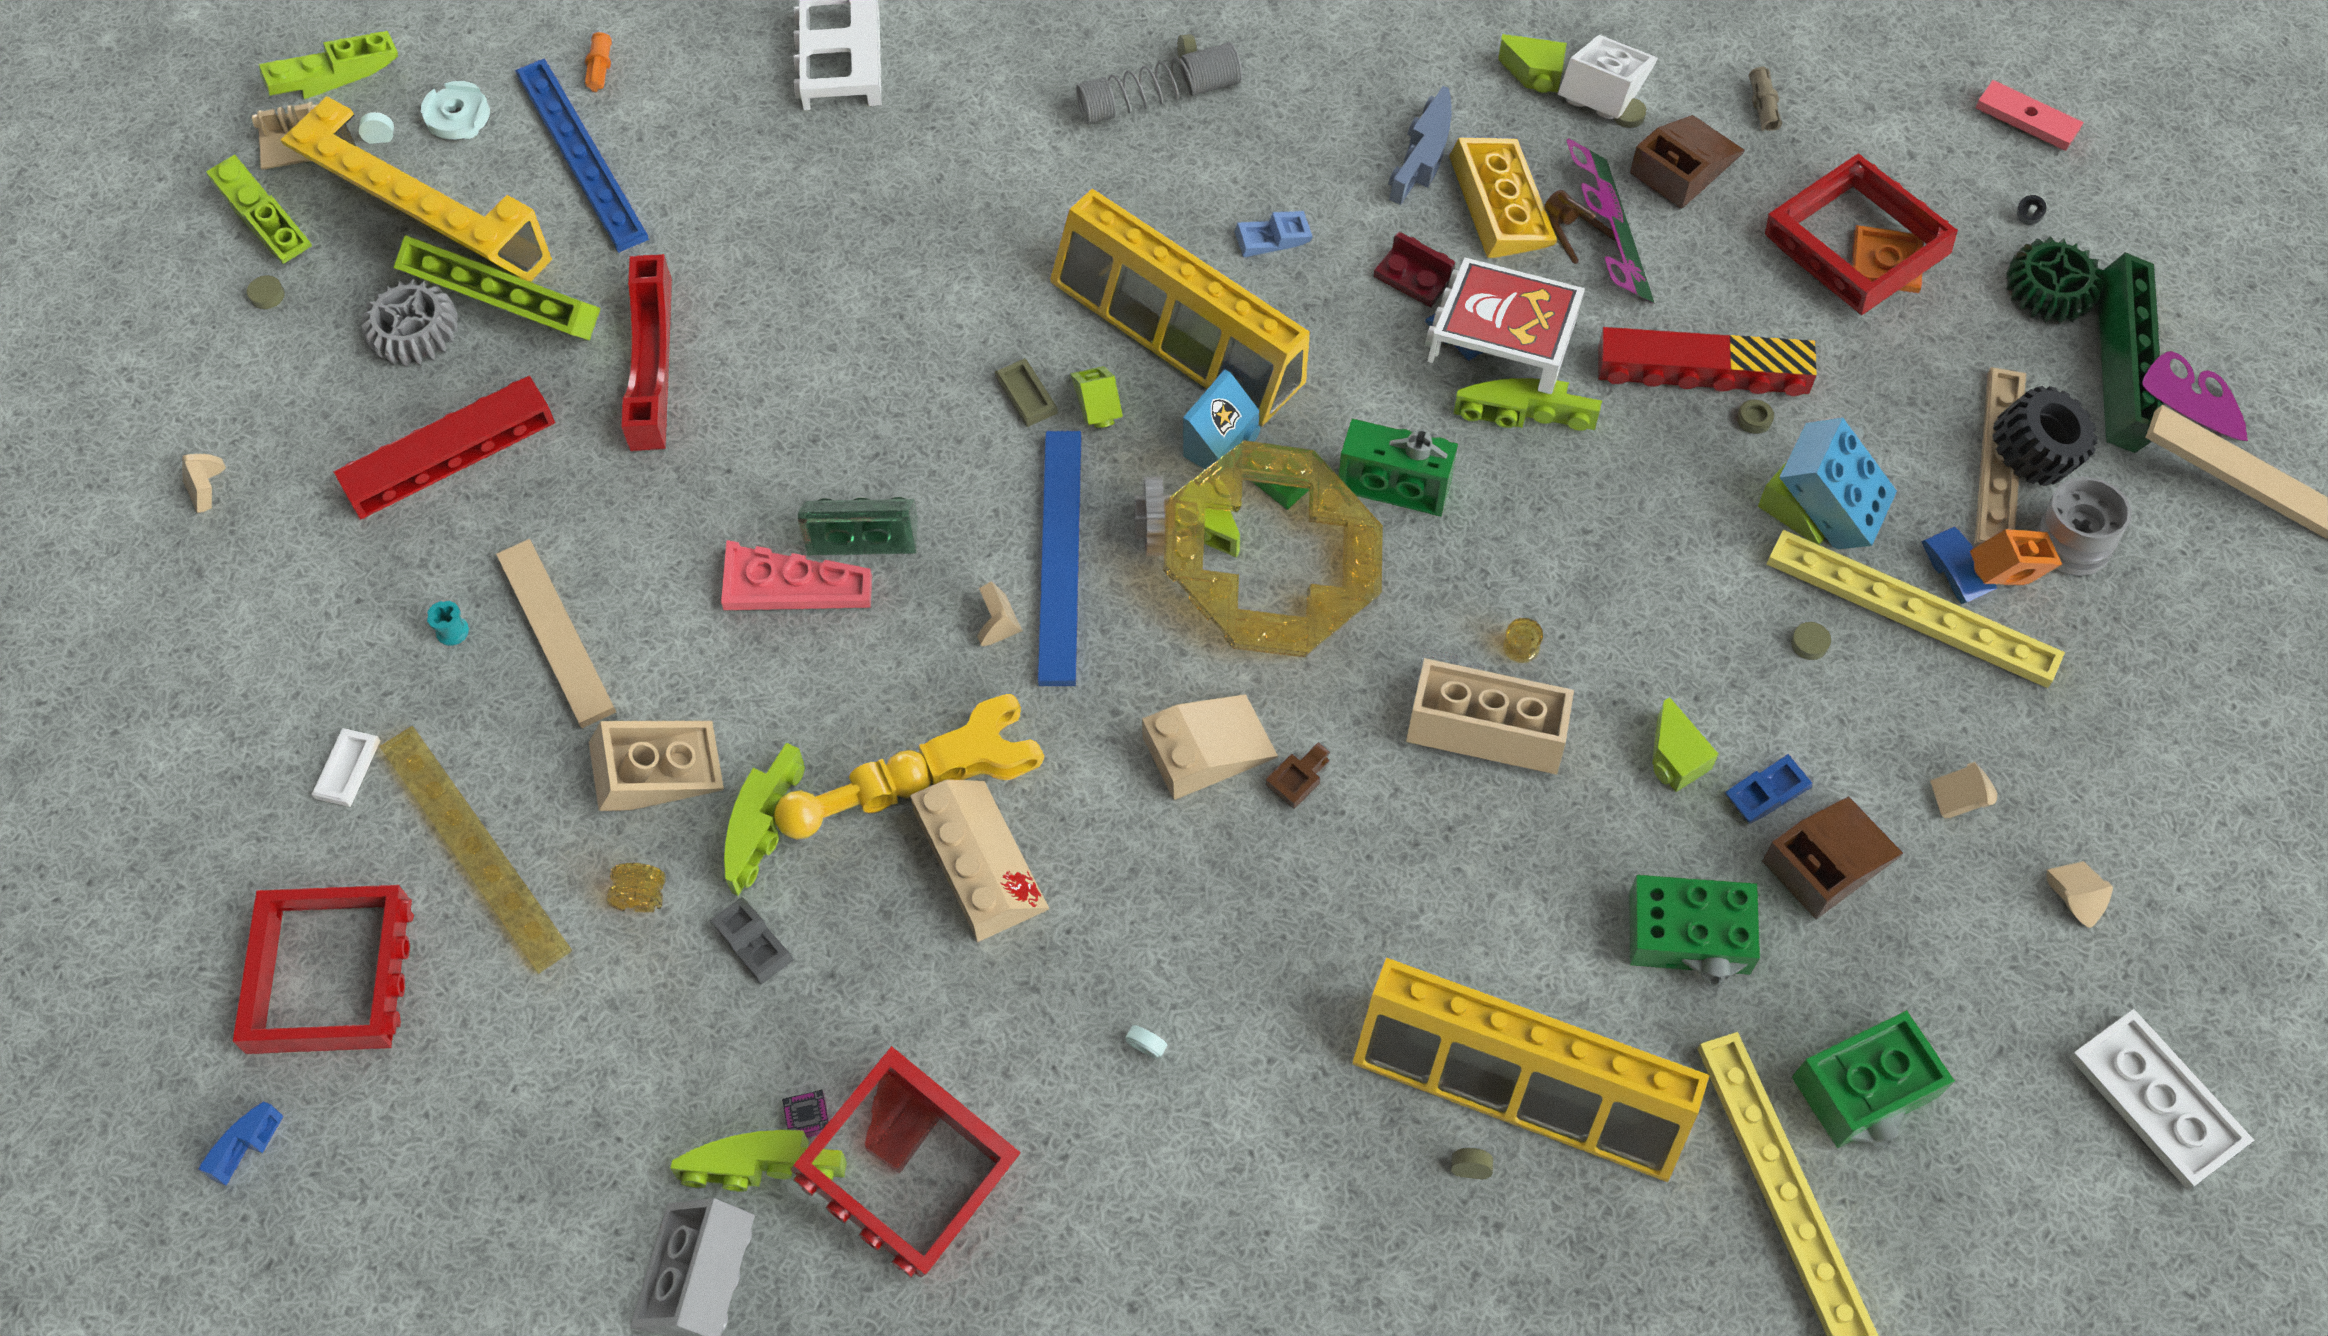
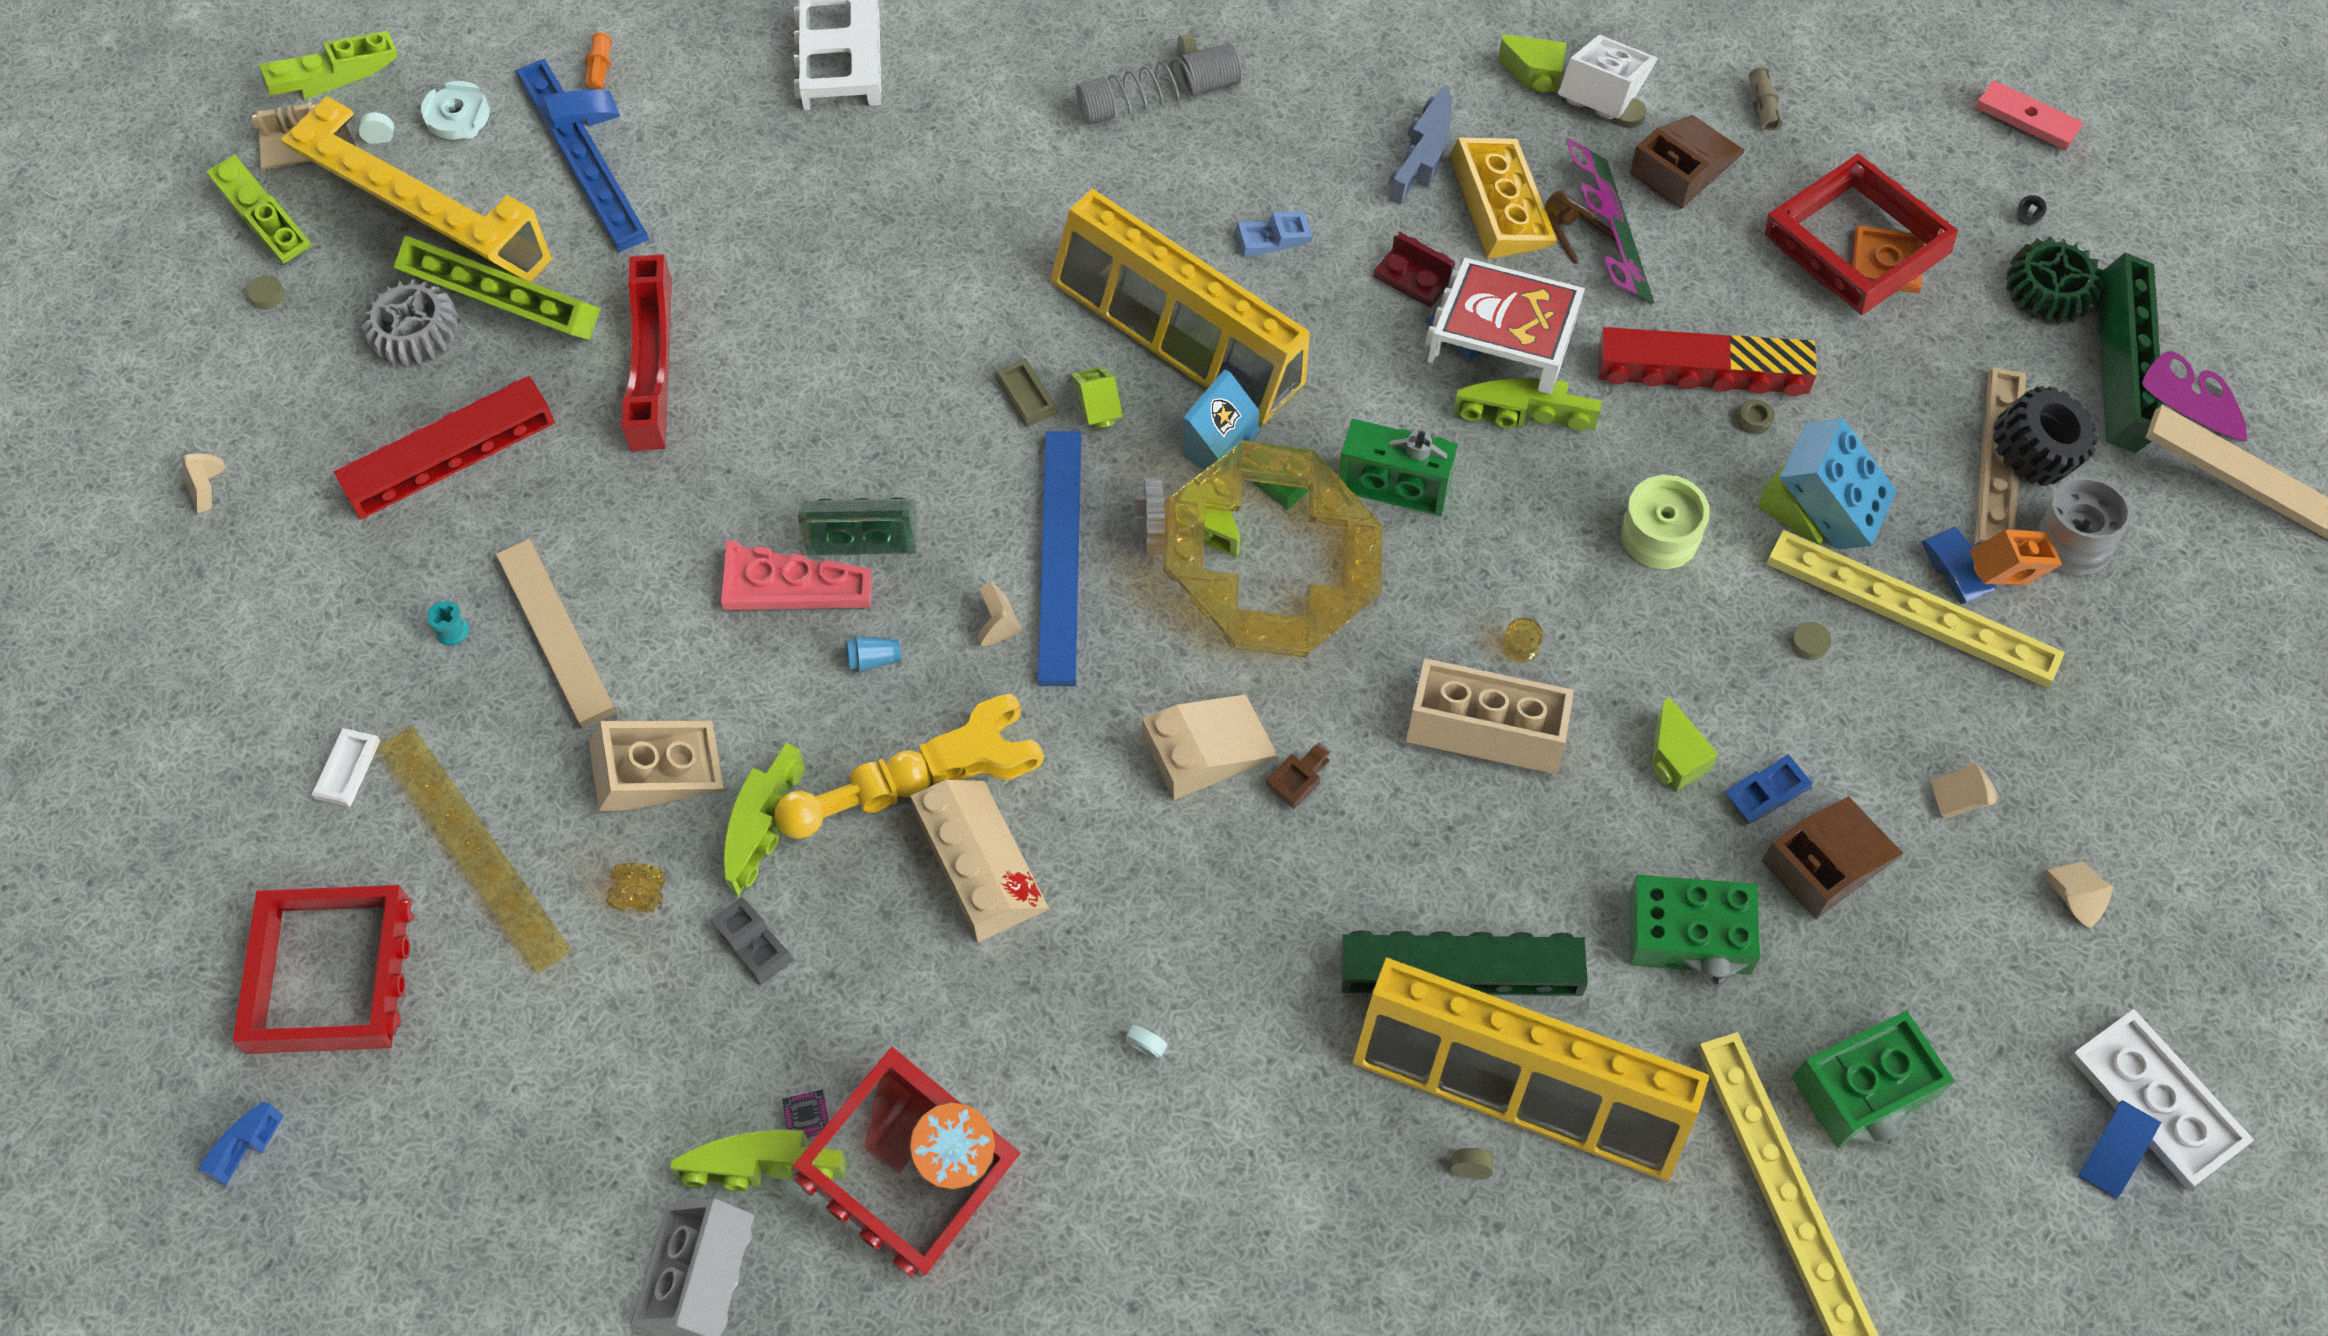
none -> blue slope [543,89,620,129]
none -> dark azure cone [845,635,901,673]
none -> orange tile [909,1103,995,1190]
none -> dark green brick [1341,930,1588,996]
none -> yellowish green wheel [1621,475,1710,570]
none -> blue slope [2077,1100,2162,1200]

